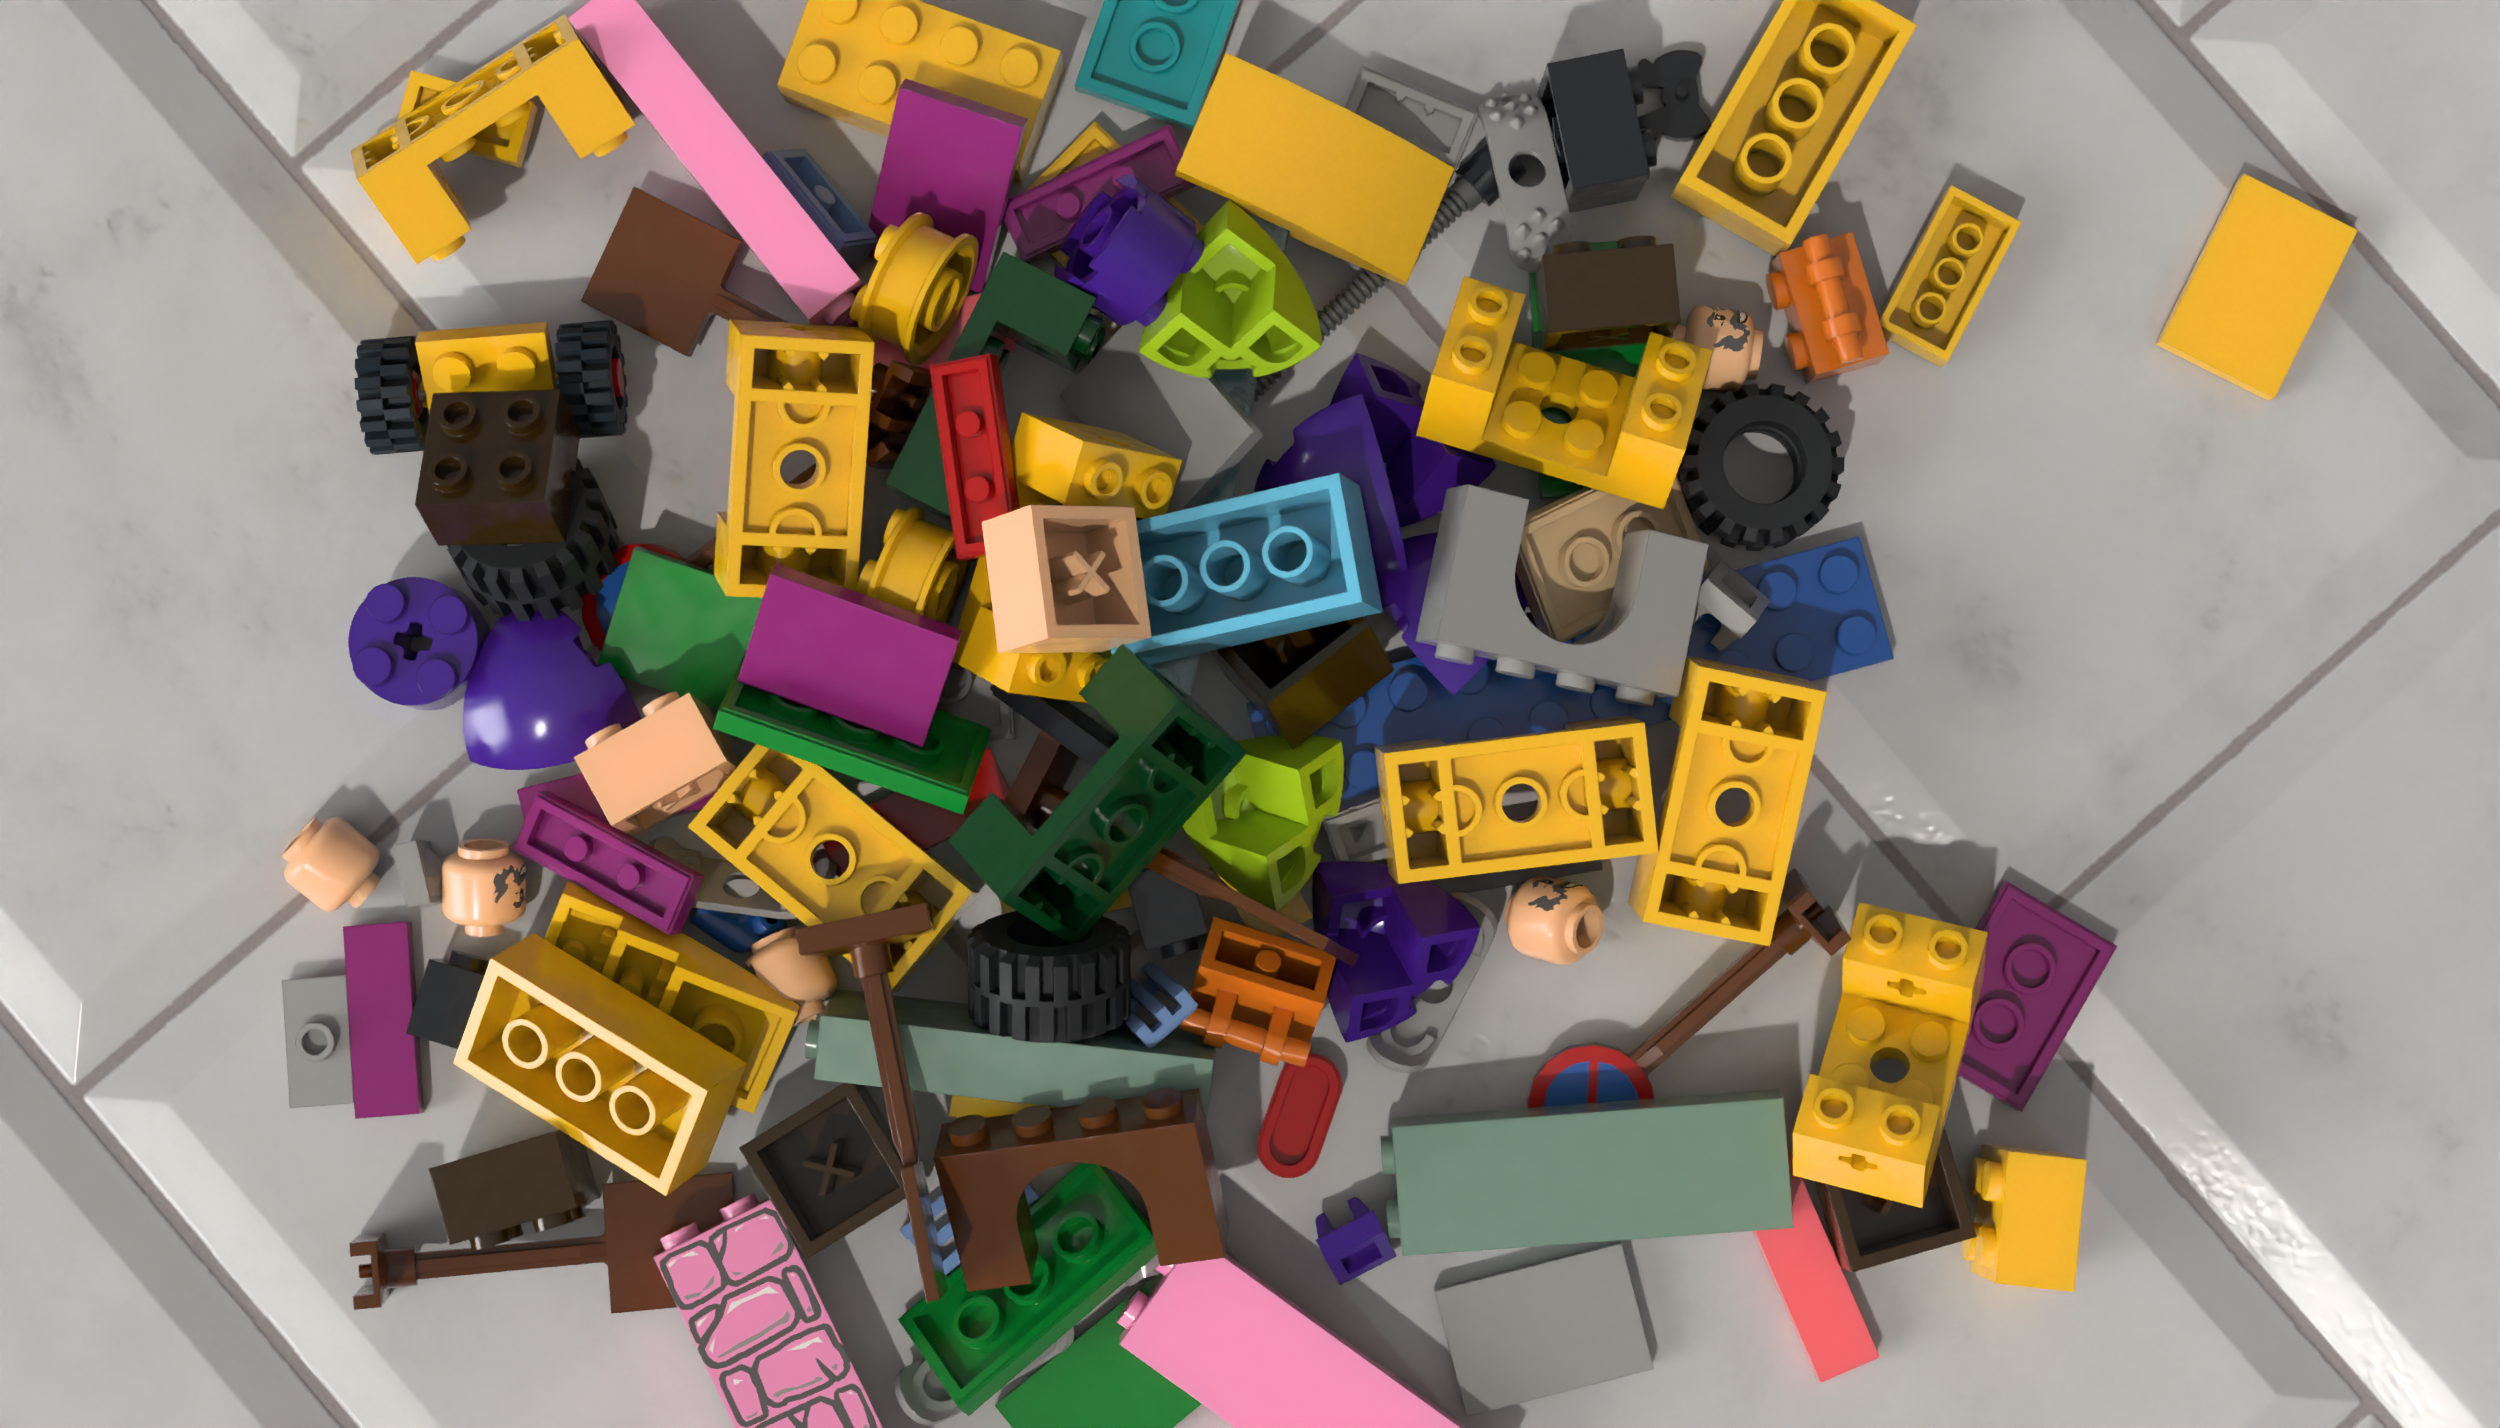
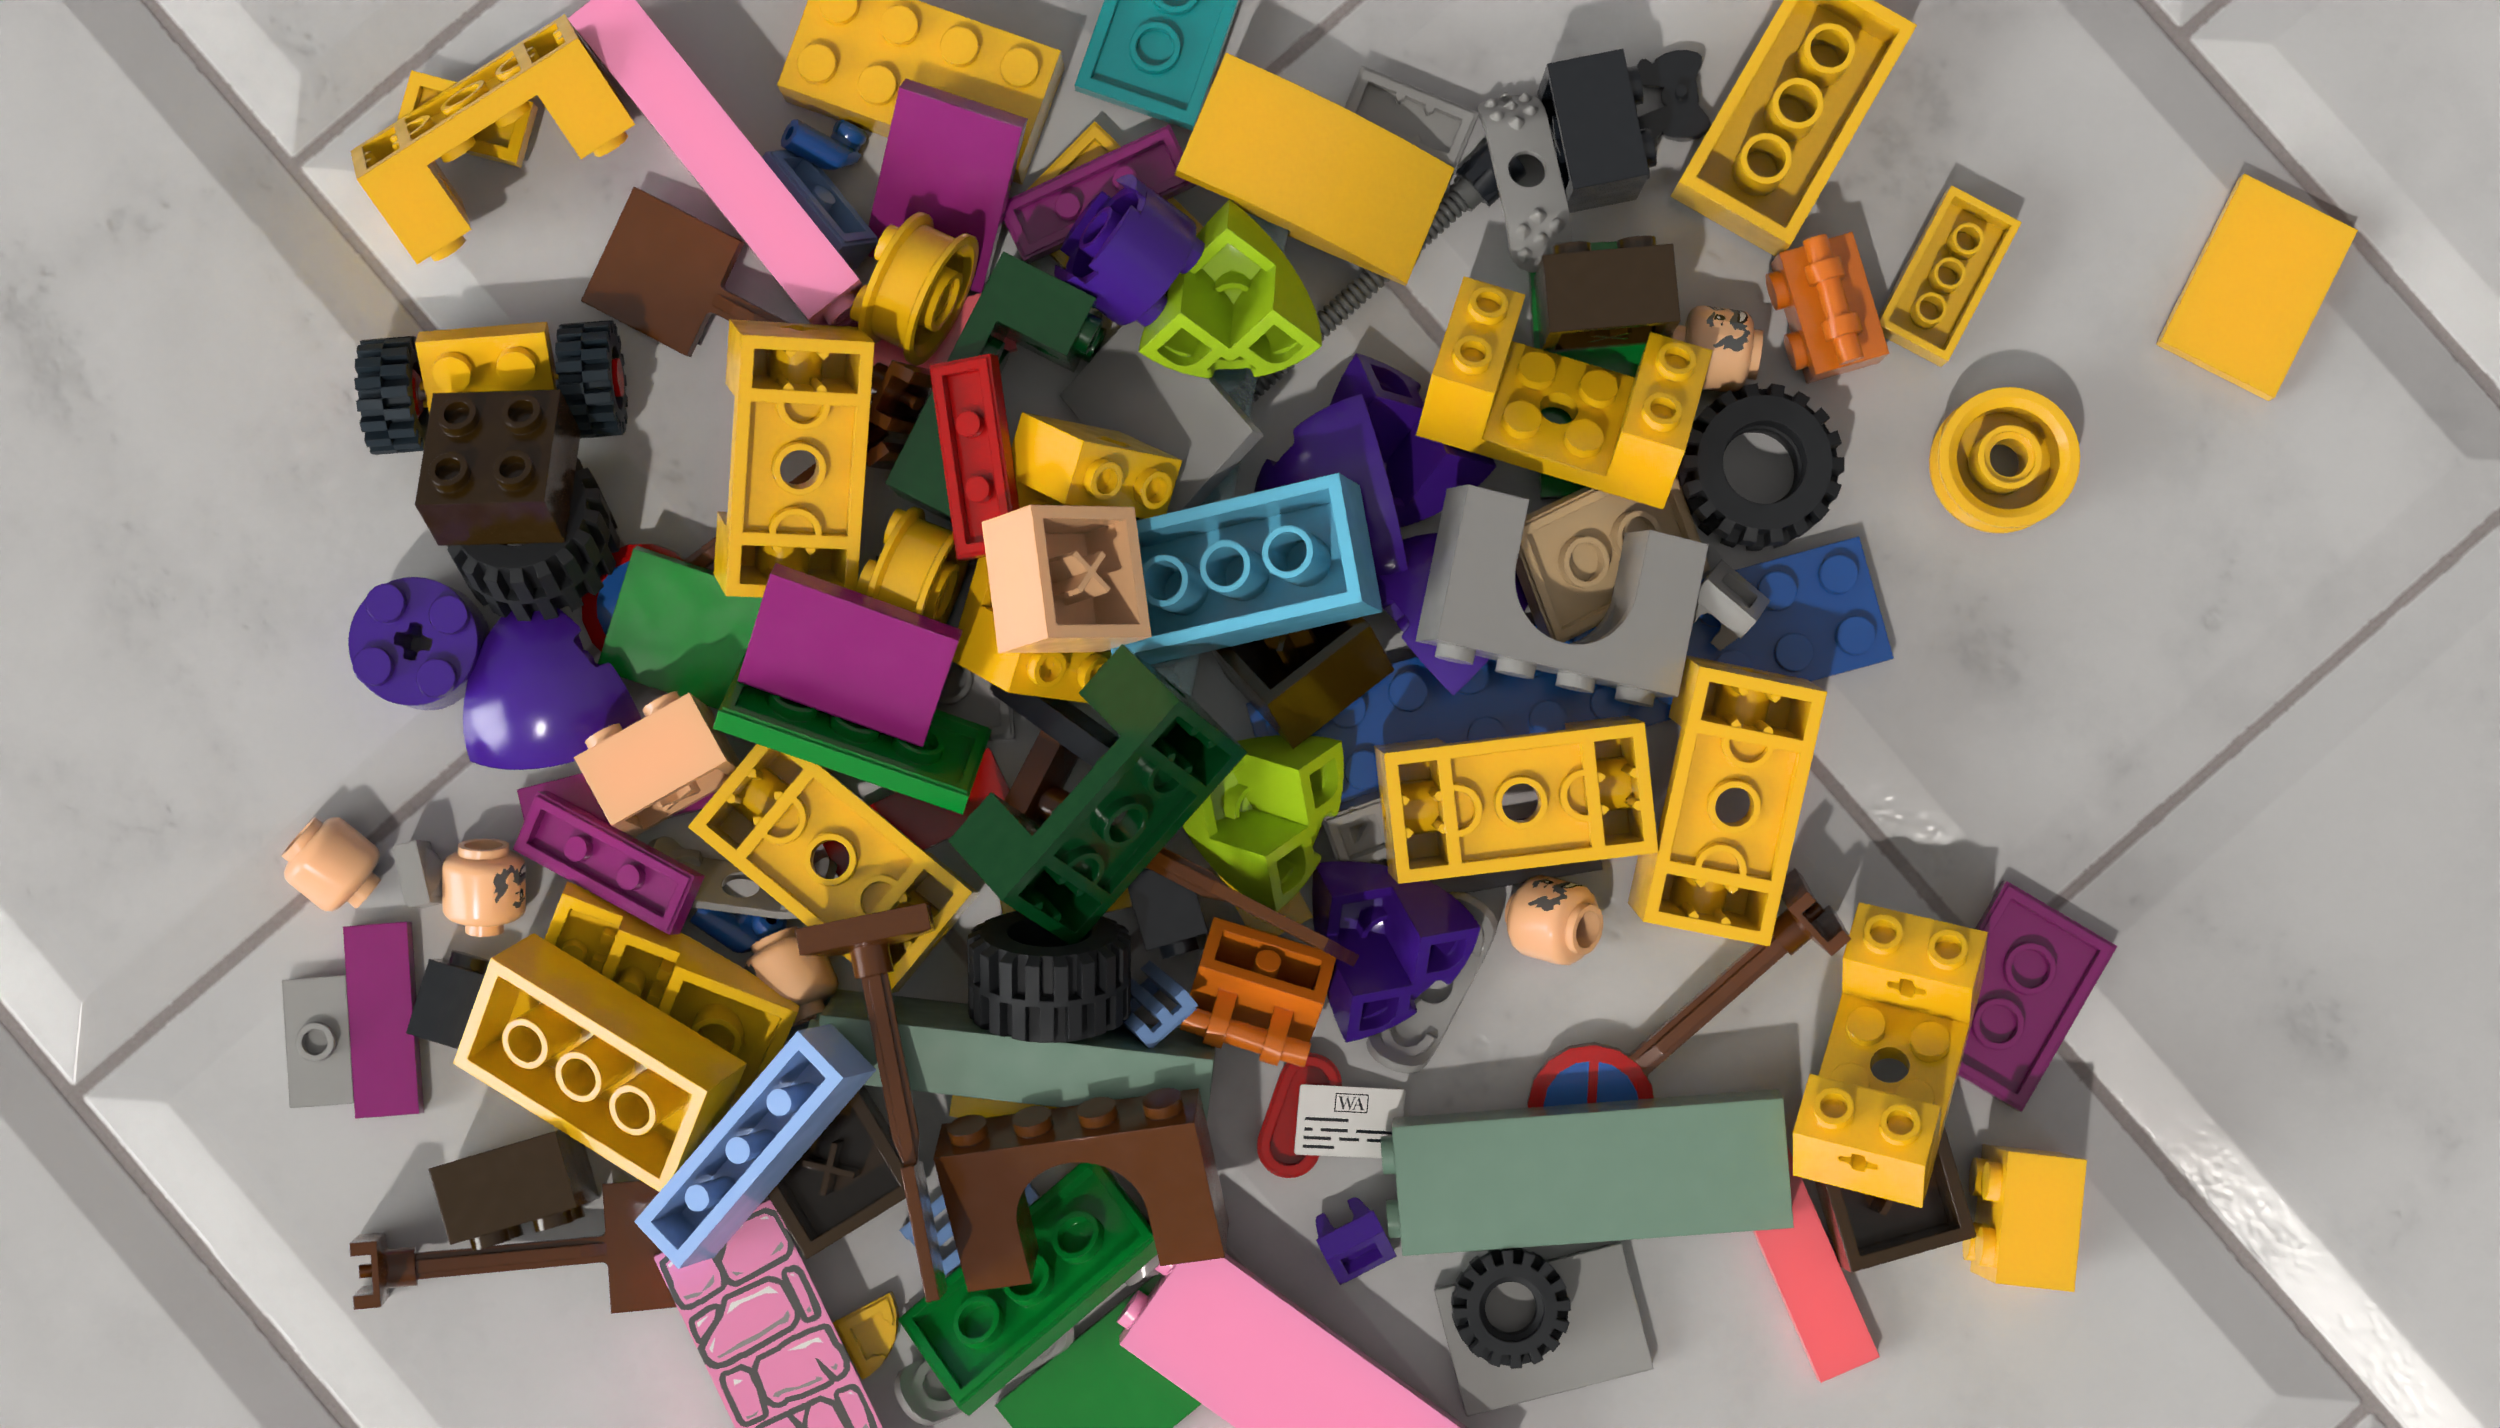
none -> light blue brick [634,1024,876,1269]
none -> blue arm [781,119,867,170]
none -> yellow tile [833,1291,899,1380]
none -> white sticker [1294,1084,1406,1158]
none -> black tyre [1451,1248,1571,1369]
none -> yellow wheel [1929,387,2080,534]

